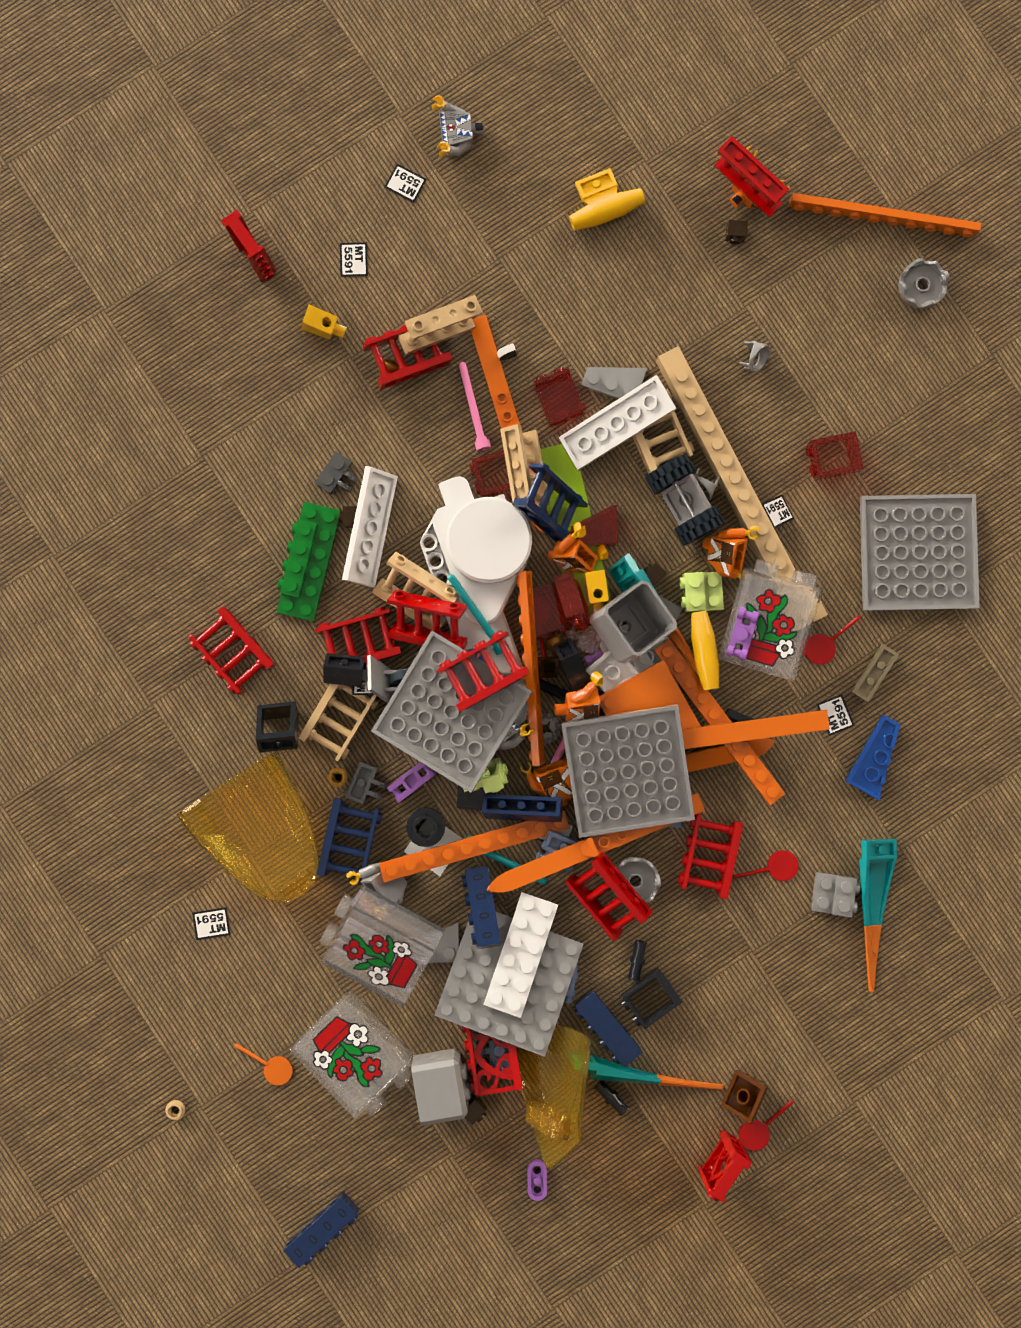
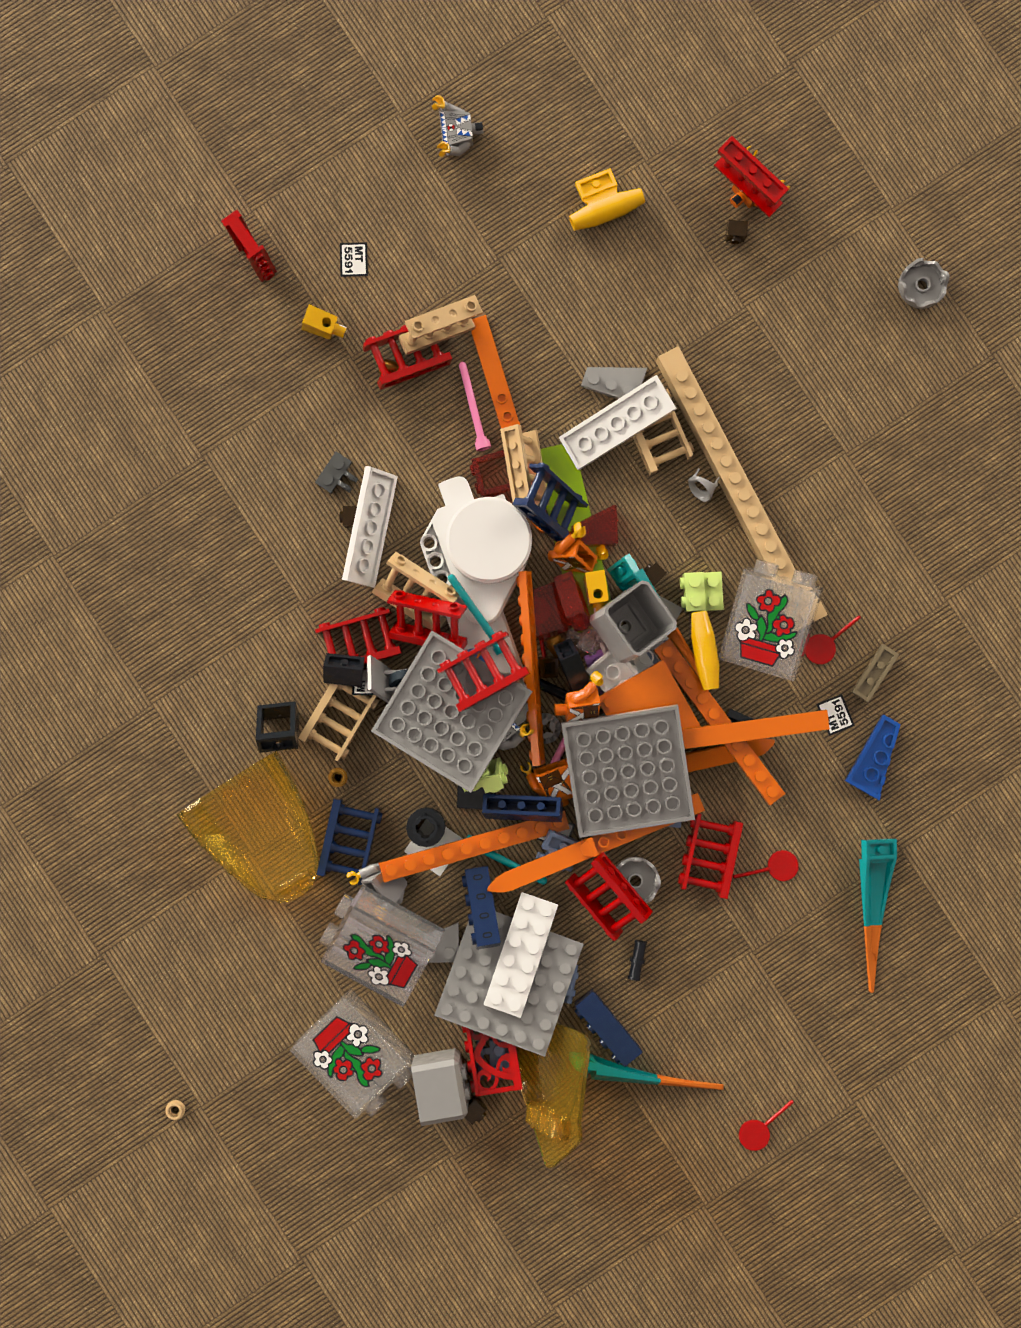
red fence [188,606,276,695] -> none
sticker [192,907,231,940] -> none
orange piece [234,1044,293,1085] -> none
green plate [276,502,341,622] -> none
dark blue brick [283,1191,359,1268] -> none
dark grey hinge [345,761,388,804] -> none
sticker [385,164,427,203] -> none
medium lavender plate [387,762,438,803] -> none
tile [497,344,518,361] -> none
medium lavender plate [527,1159,547,1201] -> none
clear red panel [533,367,586,428] -> none
black pin [593,1080,629,1116] -> none
black window [621,967,682,1029] -> none
plate [645,453,726,546] -> none
red fence [697,1129,752,1203] -> none
orange torso [702,526,759,583] -> none
reddish brown slope [721,1070,768,1124] -> none
medium lavender plate [726,607,760,661] -> none
light grey piece [739,341,770,371] -> none
sticker [762,495,794,528] -> none
orange plate [788,193,981,238] -> none
clear red window [805,431,864,481] -> none
light grey plate [811,872,860,917] -> none
light grey plate [860,494,979,611] -> none

